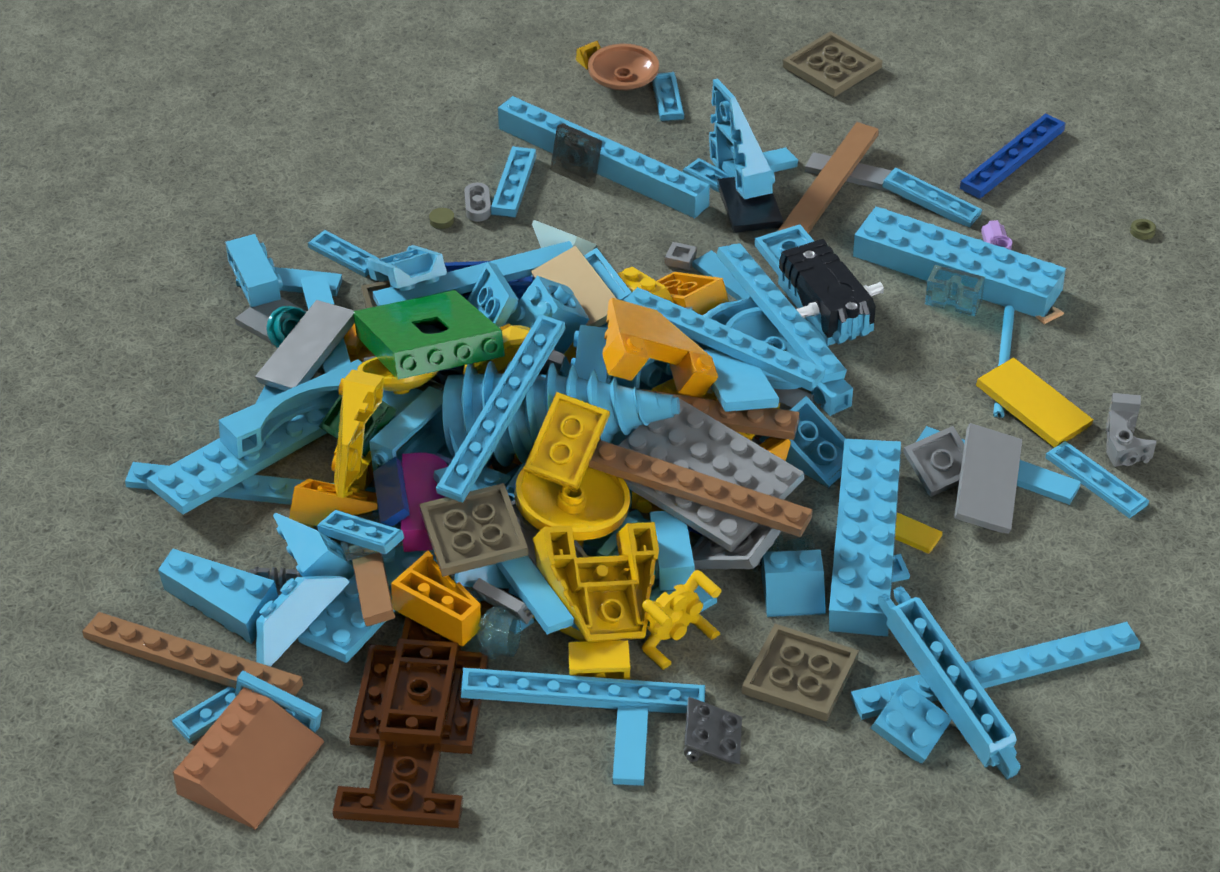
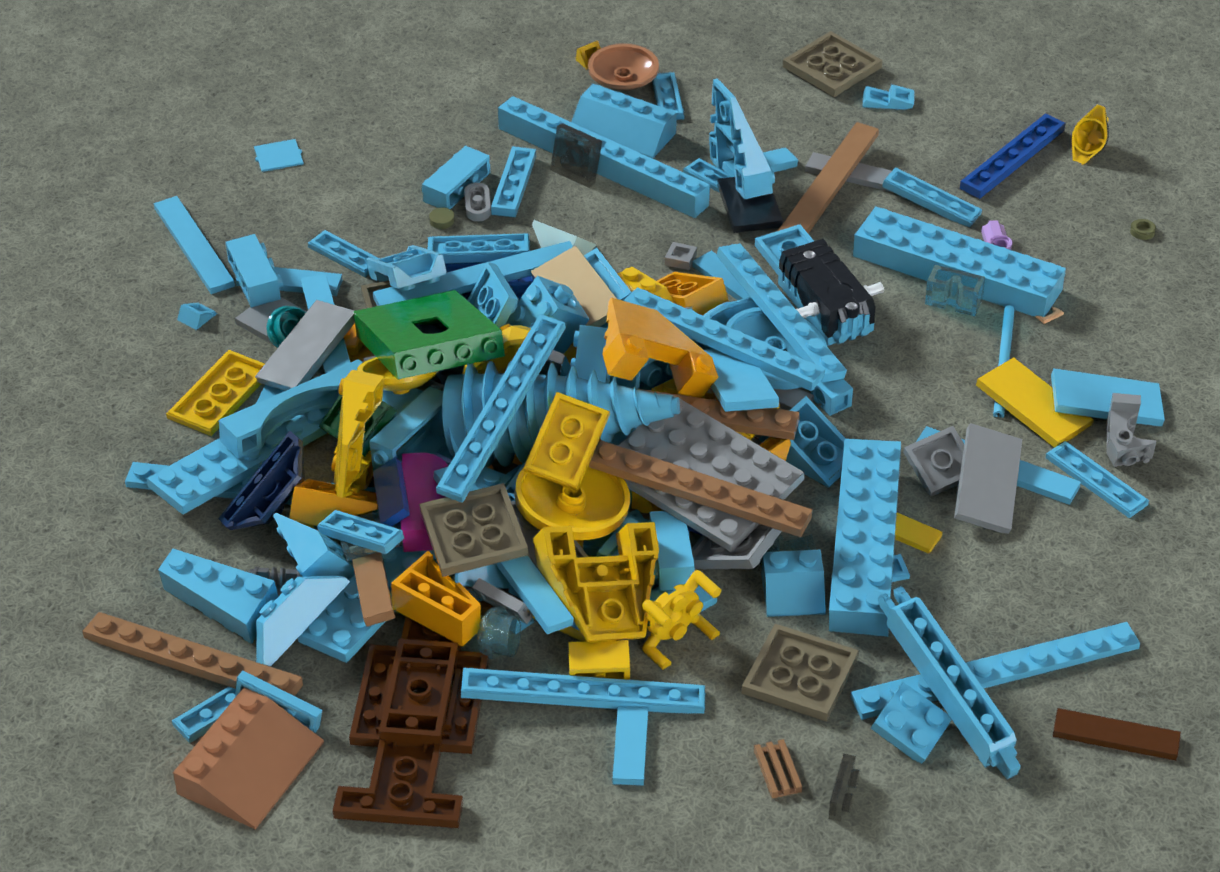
flat silver hinge [684,697,742,764] -> none
none -> medium azure tile [154,196,235,294]
none -> yellow tile [166,350,265,436]
none -> medium azure slope [177,303,217,330]
none -> dark blue wedge [218,431,305,530]
none -> medium azure piece [254,139,303,172]
none -> medium azure brick [422,146,490,209]
none -> medium azure tile [427,233,530,264]
none -> medium azure slope [571,84,677,159]
none -> medium nougat tile [754,739,802,798]
none -> clear smoke plate [828,754,860,822]
none -> medium azure slope [863,84,914,110]
none -> medium azure tile [1051,368,1165,426]
none -> reddish brown tile [1052,708,1181,761]
none -> yellow hat [1072,104,1109,165]

